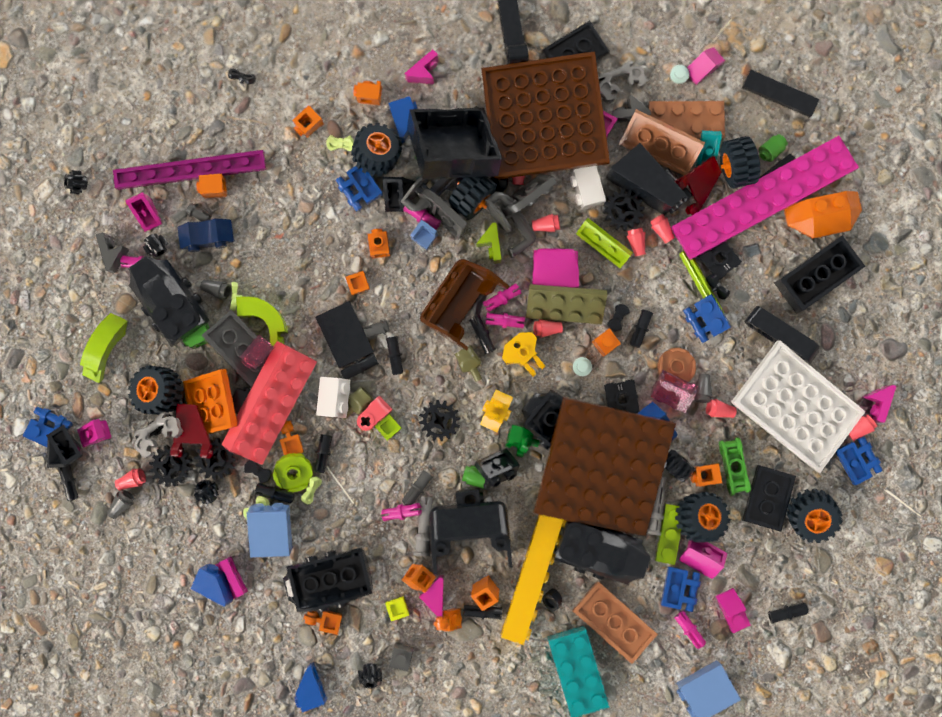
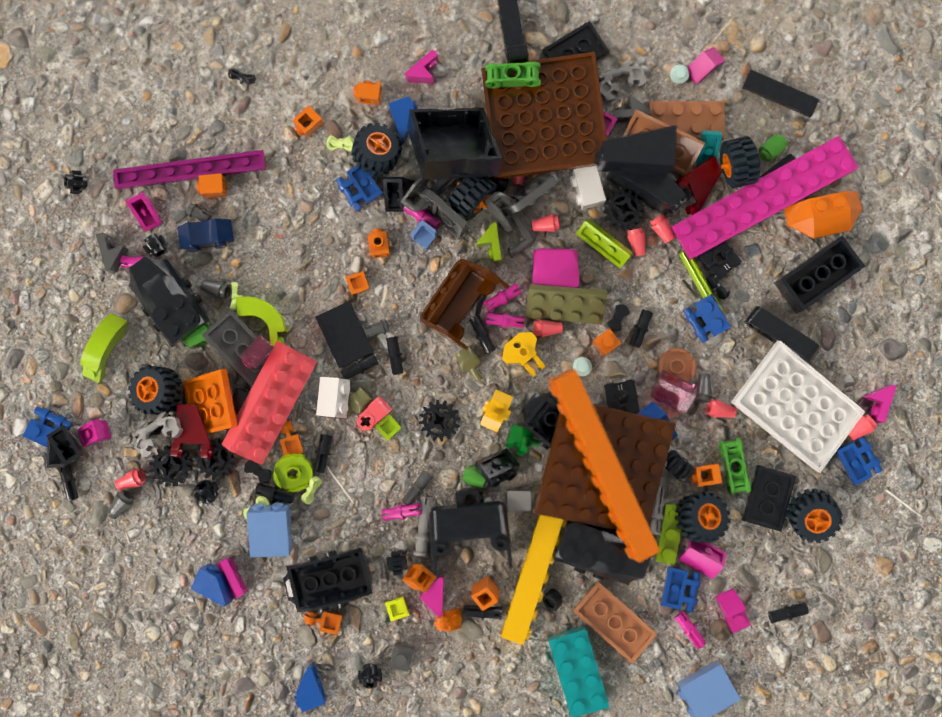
none -> black gear [386,551,408,576]
none -> bright green piece [485,62,541,88]
none -> light grey panel [507,490,531,511]
none -> orange brick [549,369,660,563]
none -> black slope [594,126,677,176]

